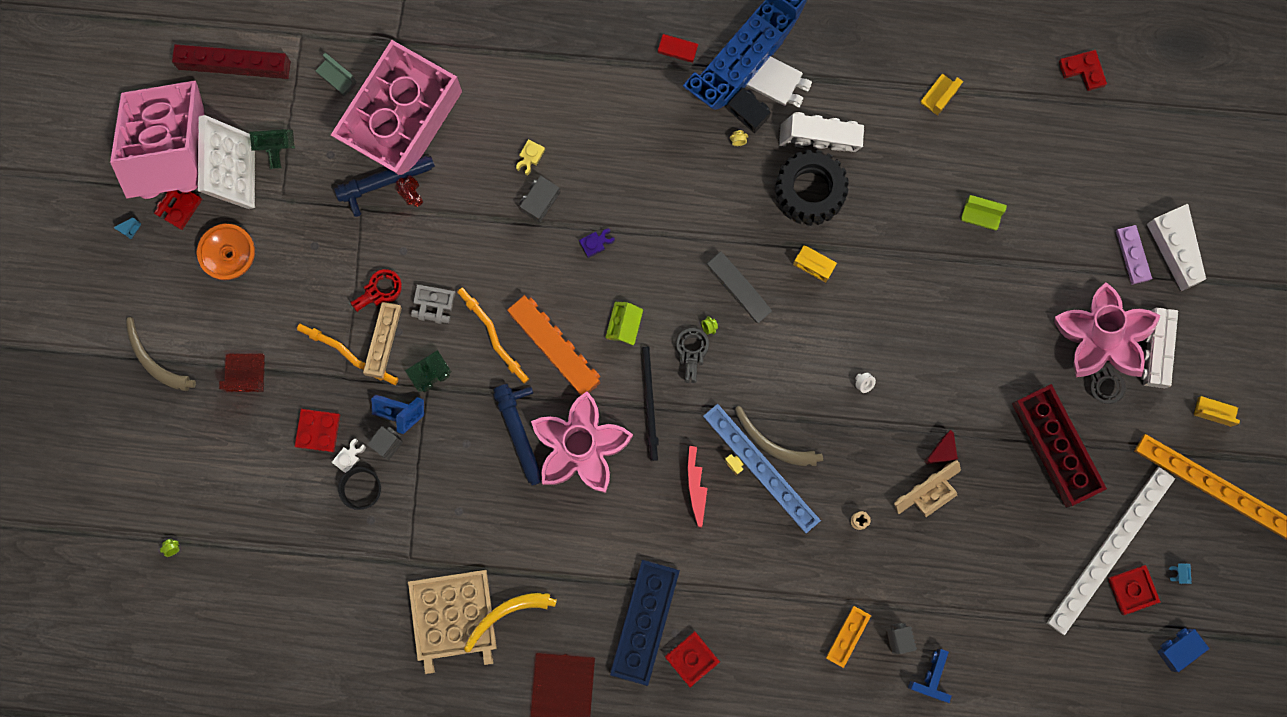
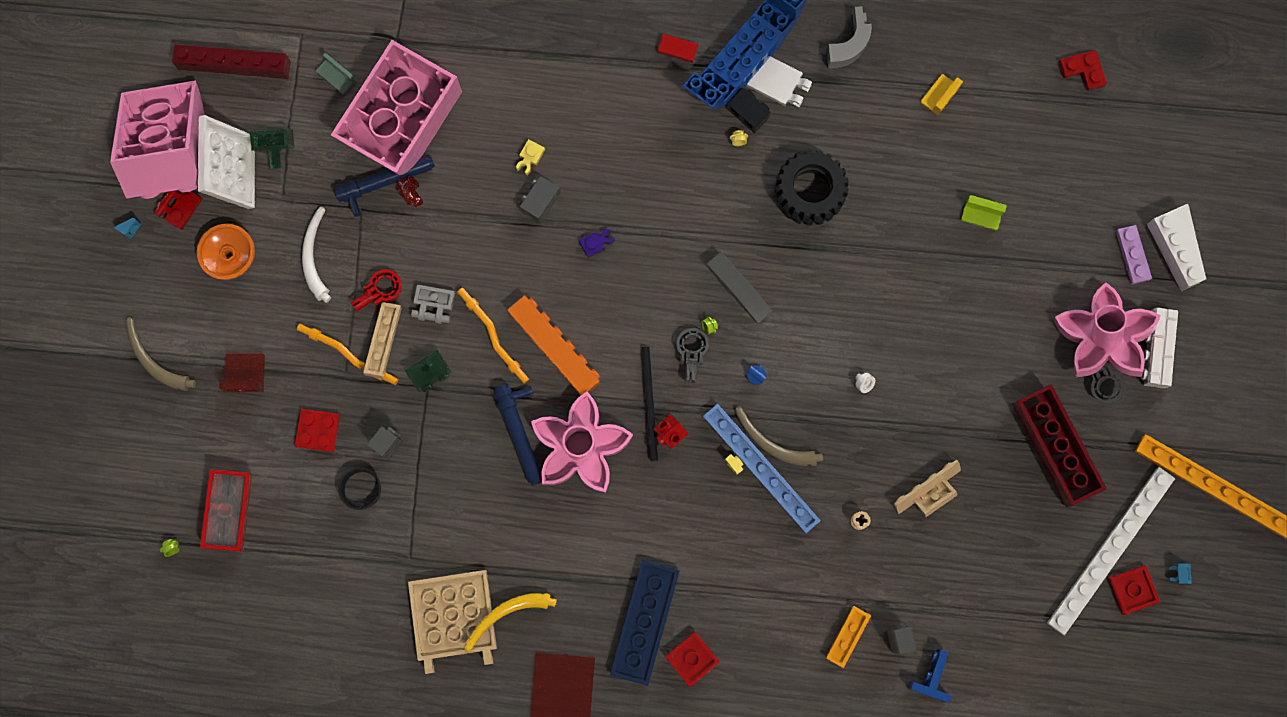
white plate [332,439,366,473] -> none
blue bracket [371,395,424,434] -> none
lime panel [606,302,643,345] -> none
coral slope [687,446,707,528] -> none
white wedge [779,112,864,152] -> none
yellow panel [793,245,837,283] -> none
dark red slope [924,430,958,464] -> none
blue brick [1158,628,1210,672] -> none
yellow panel [1194,396,1240,427] -> none
none -> clear brick [200,469,252,552]
none -> white animal [302,206,331,303]
none -> red brick [653,414,688,449]
none -> blue plate [747,366,767,385]
none -> light grey arch [827,6,872,69]

